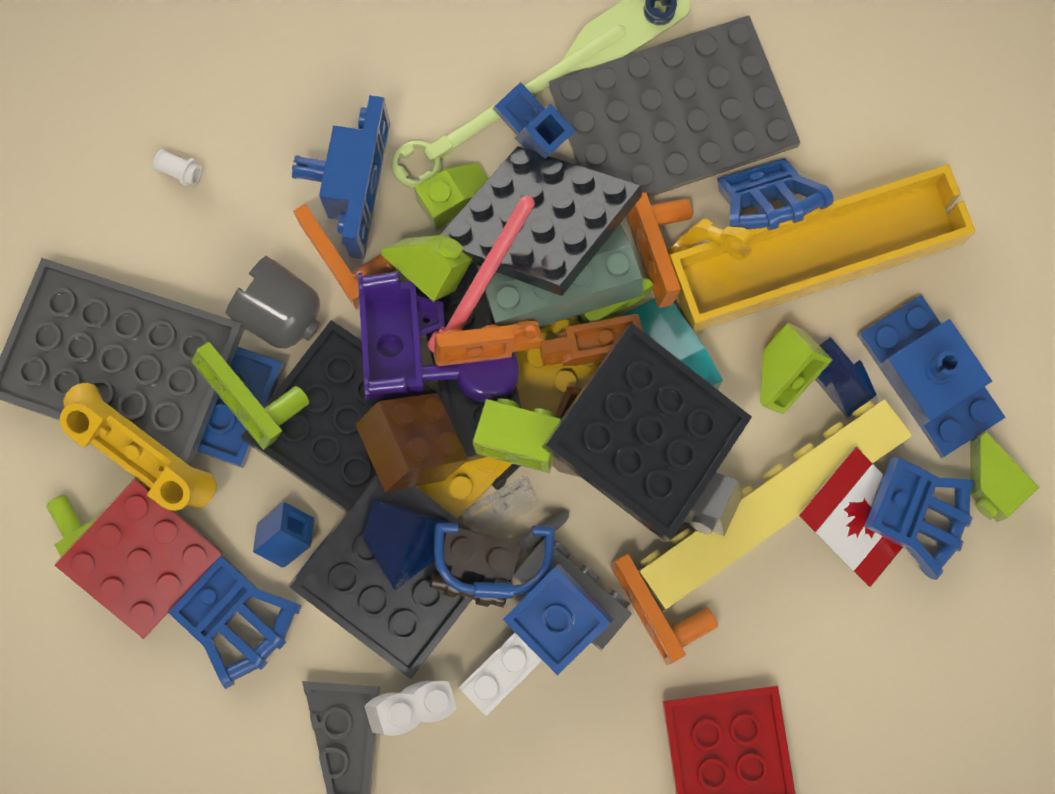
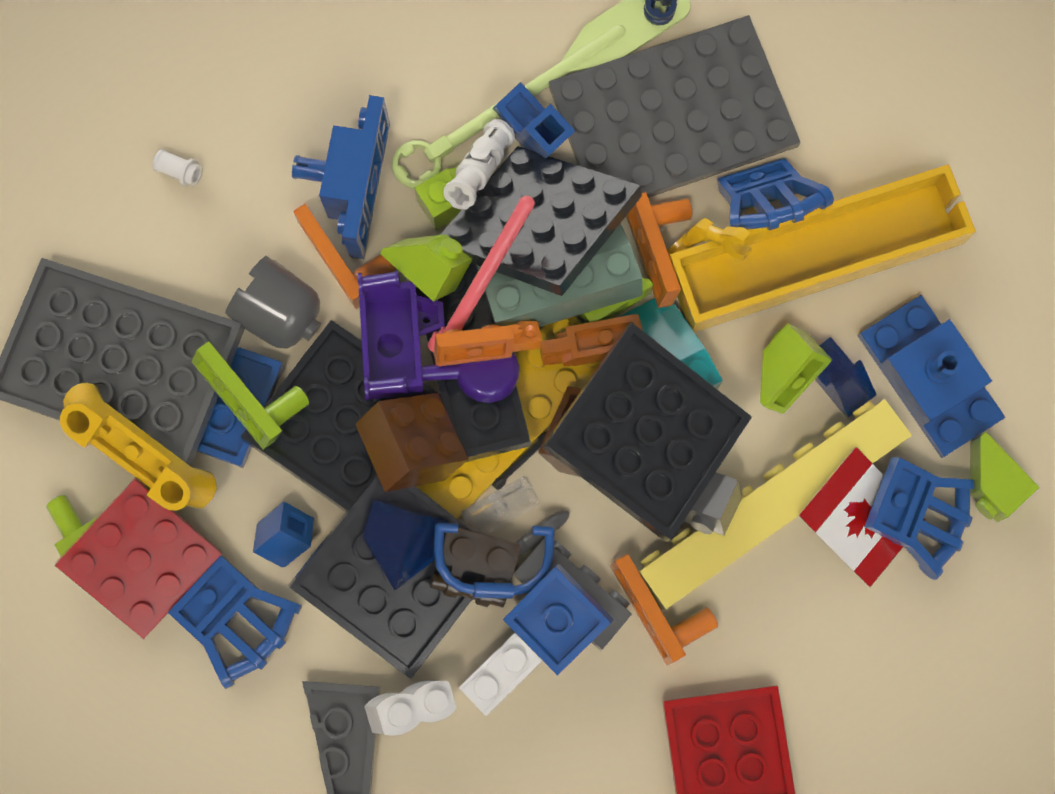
lime brick [473,398,561,474] -> none
none -> white piece [443,119,515,210]

